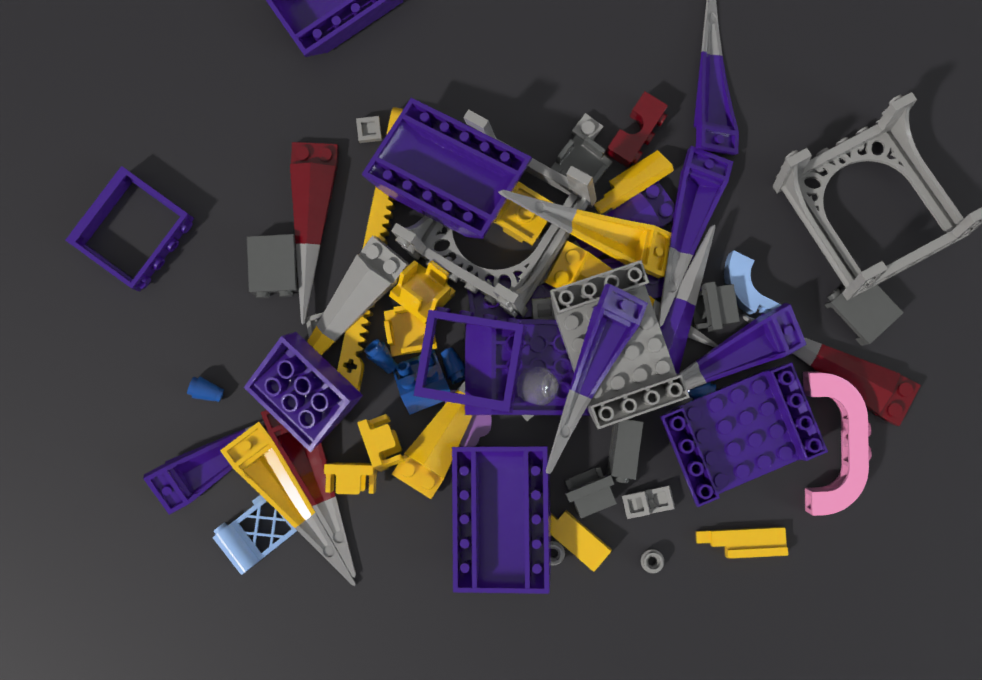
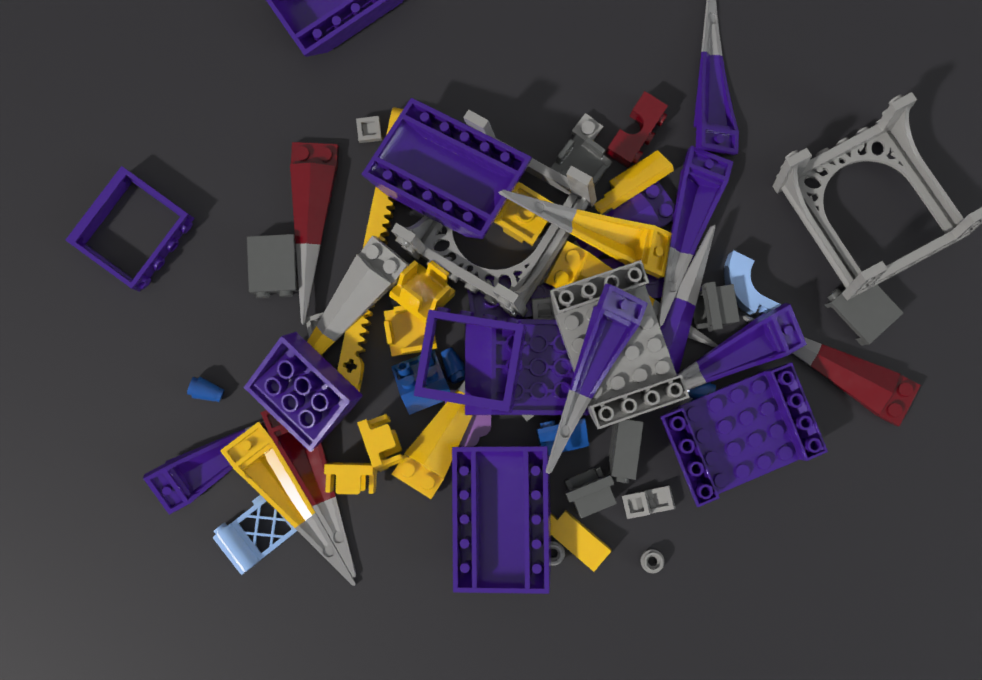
blue cone [365,339,398,374] -> none
clear hair [517,367,559,406] -> none
yellow piece [696,527,788,559] -> none
bright pink arch [803,371,872,516] -> none
none -> blue slope [536,418,589,455]

